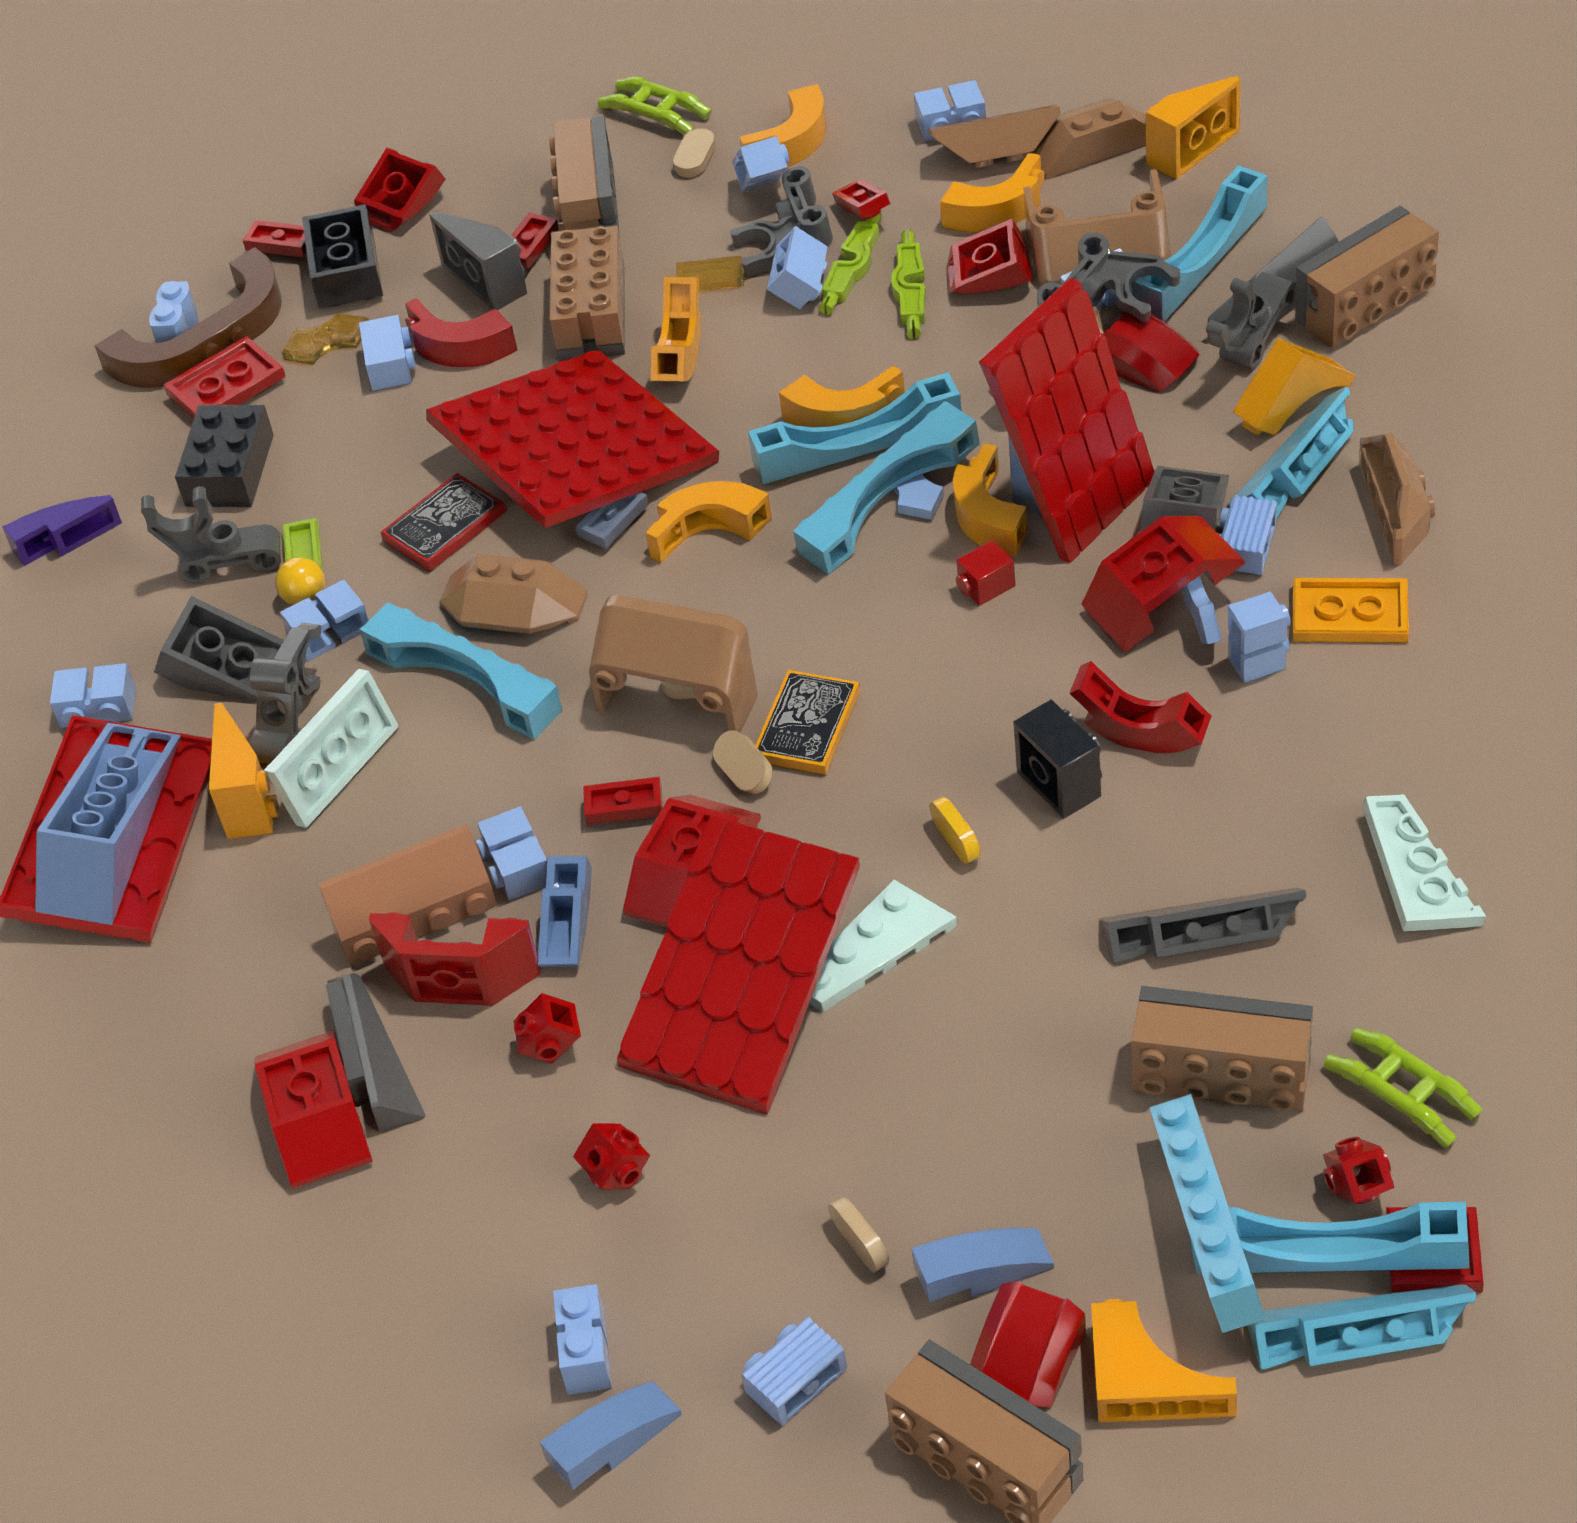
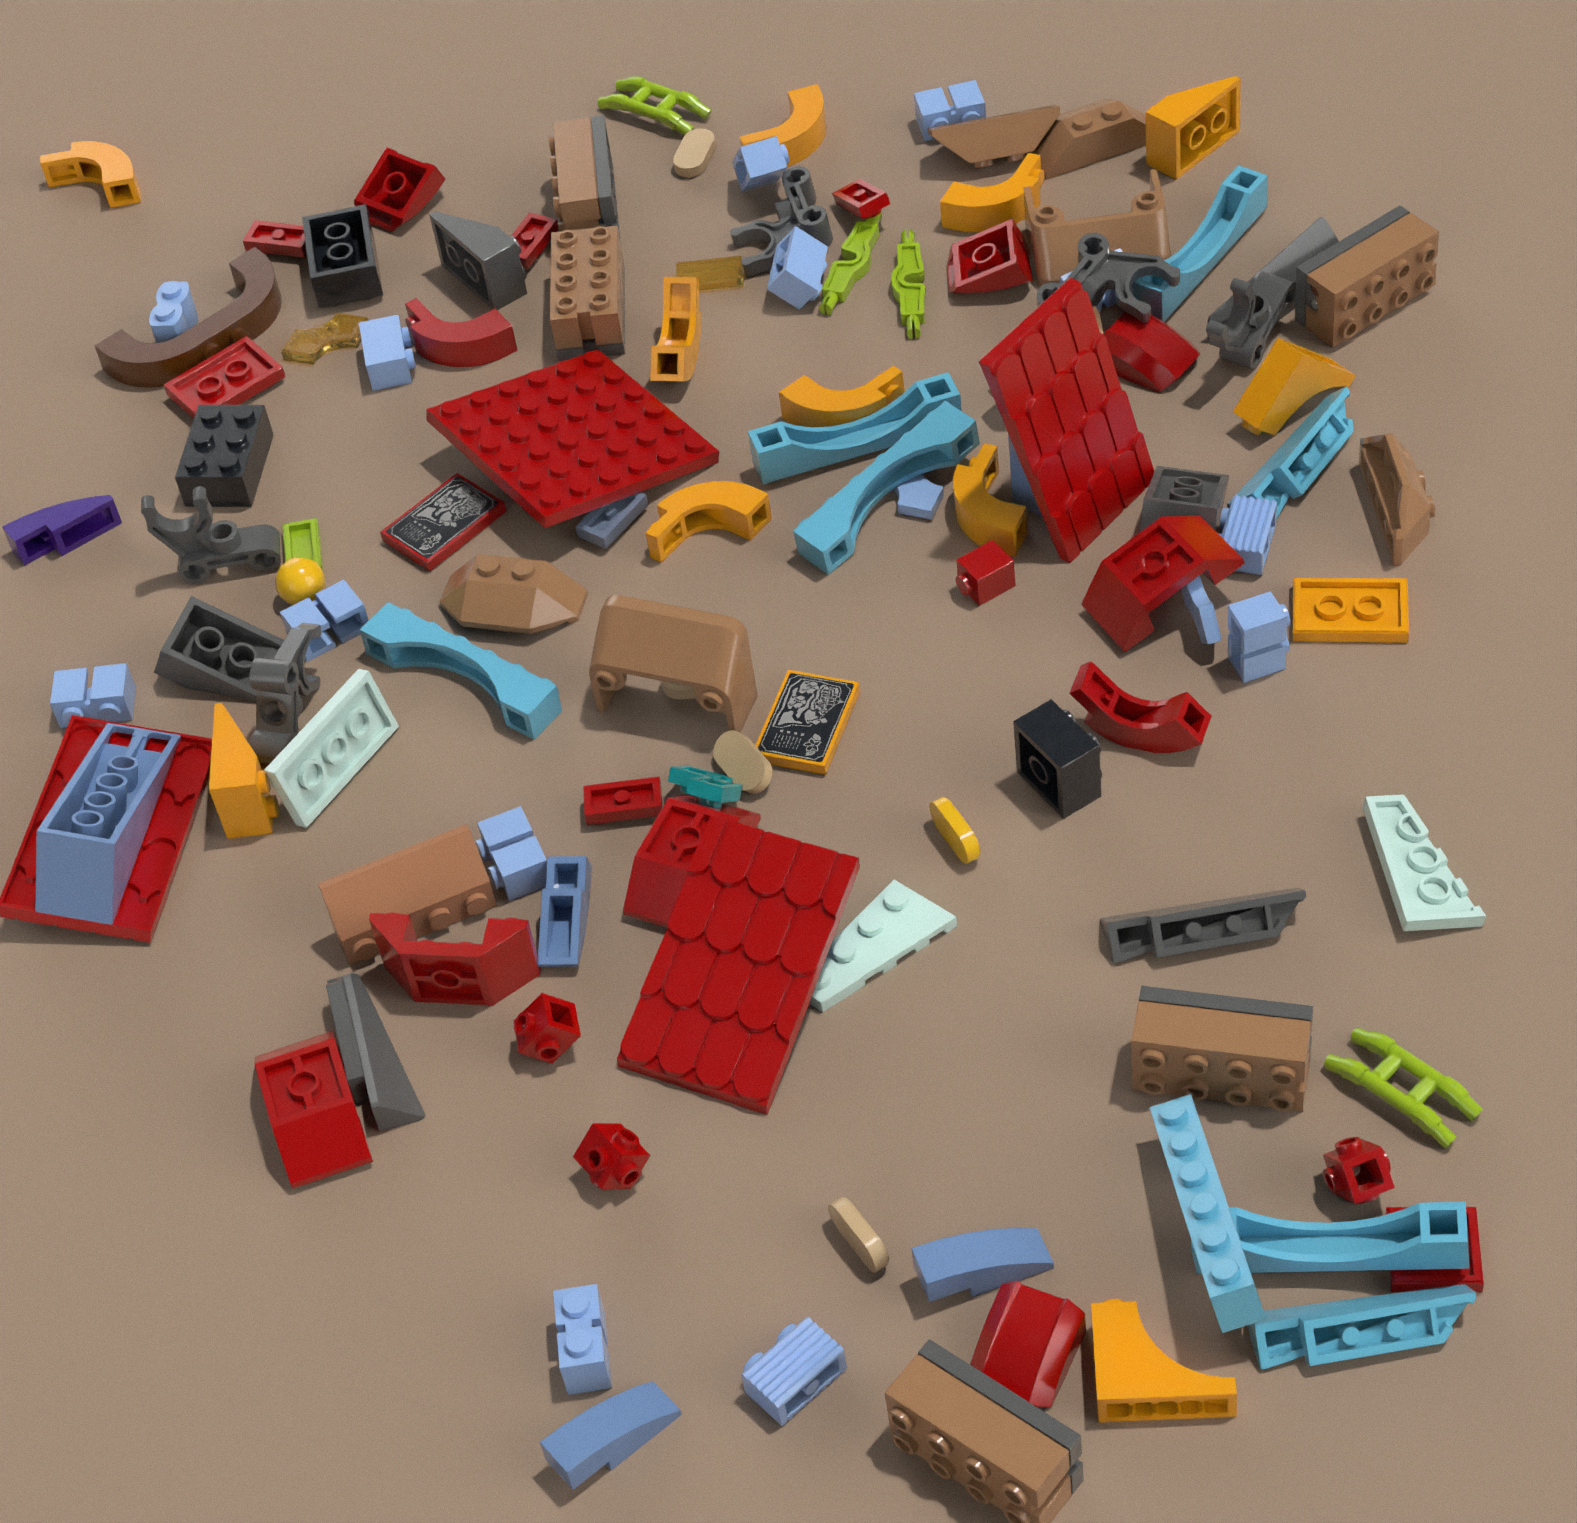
none -> light orange arch [40,141,141,208]
none -> teal plate [668,765,743,808]

